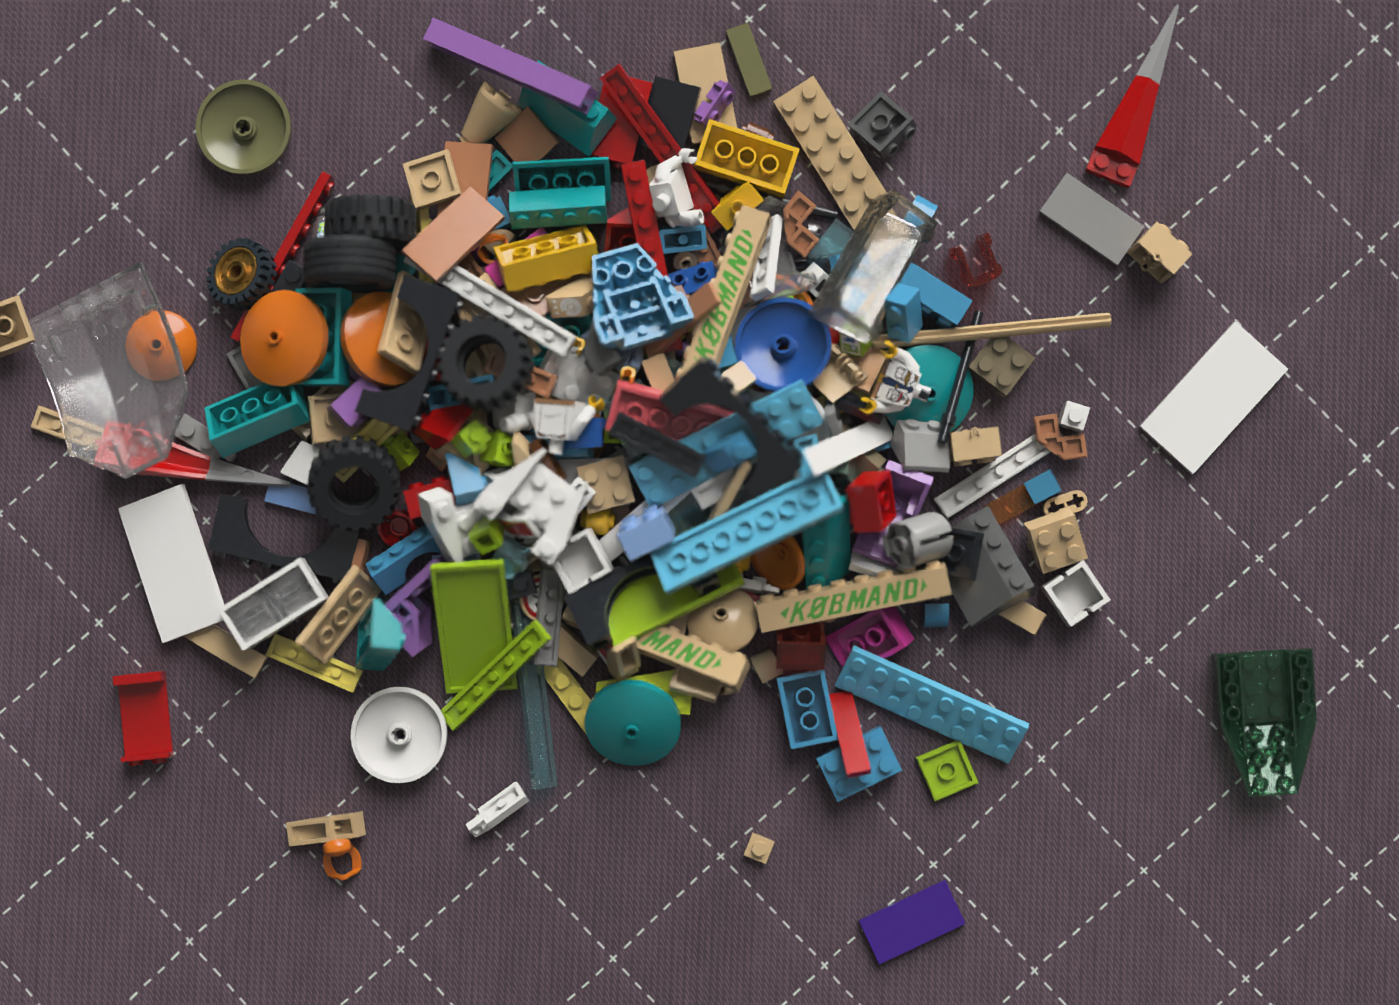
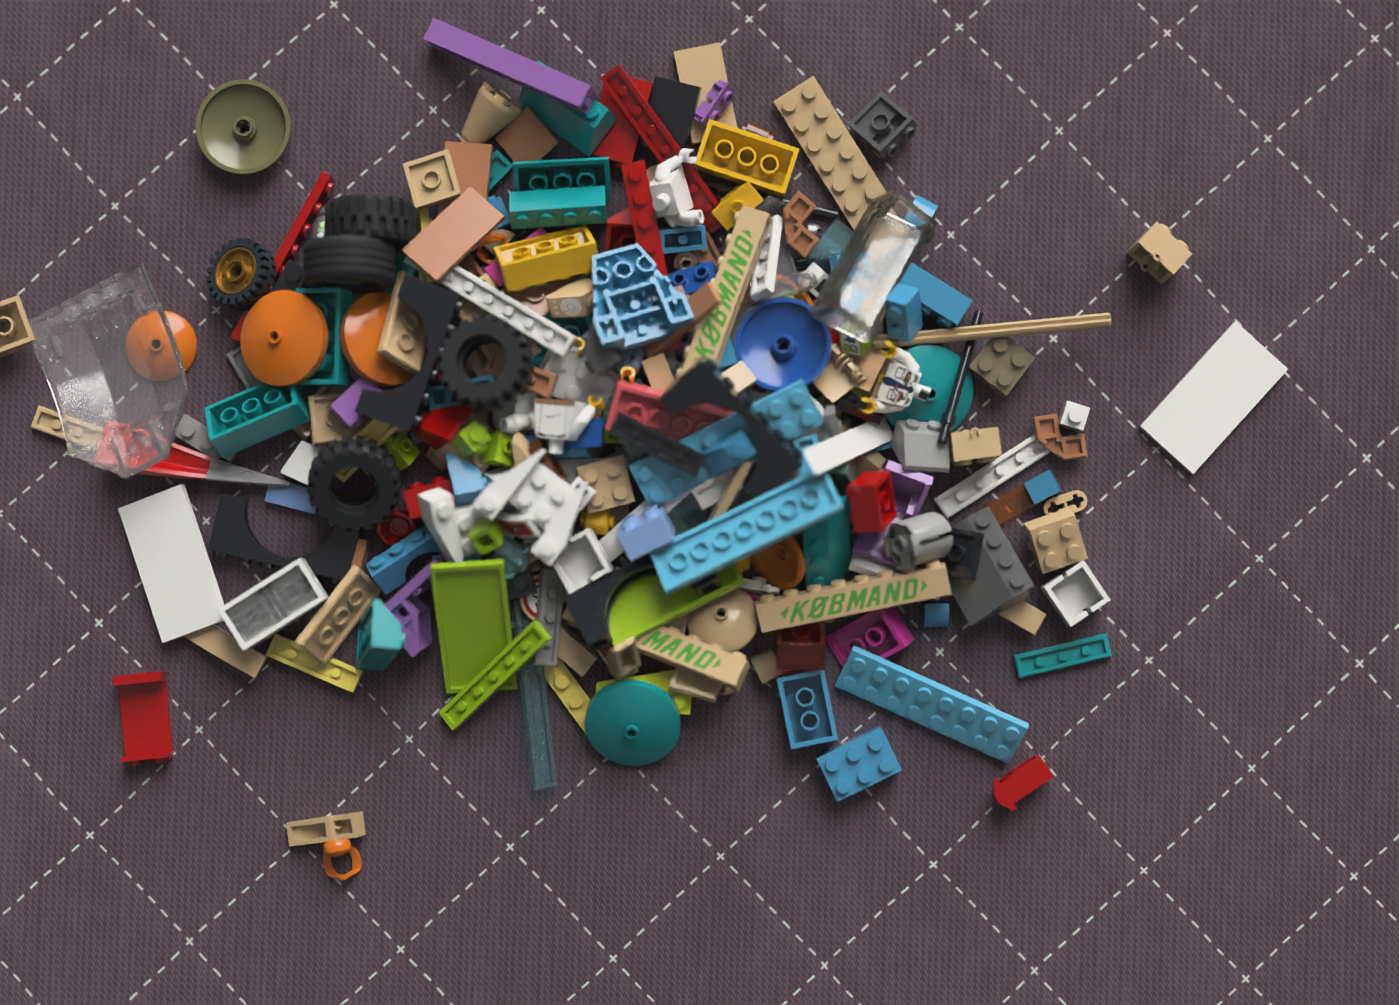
white dish [351,687,447,783] -> none
white hinge [466,782,529,837] -> none
olive tile [726,22,772,98] -> none
tan plate [744,832,775,864] -> none
tile [829,691,871,778] -> none
dark purple tile [859,879,966,964] -> none
lime tile [915,740,978,801] -> none
clear red piece [947,232,1002,287] -> none
light grey tile [1039,173,1145,266] -> none
red plate [1085,5,1179,189] -> none
clear green wedge [1211,648,1317,797] -> none
none -> red piece [992,754,1054,811]
none -> teal tile [1013,633,1112,678]

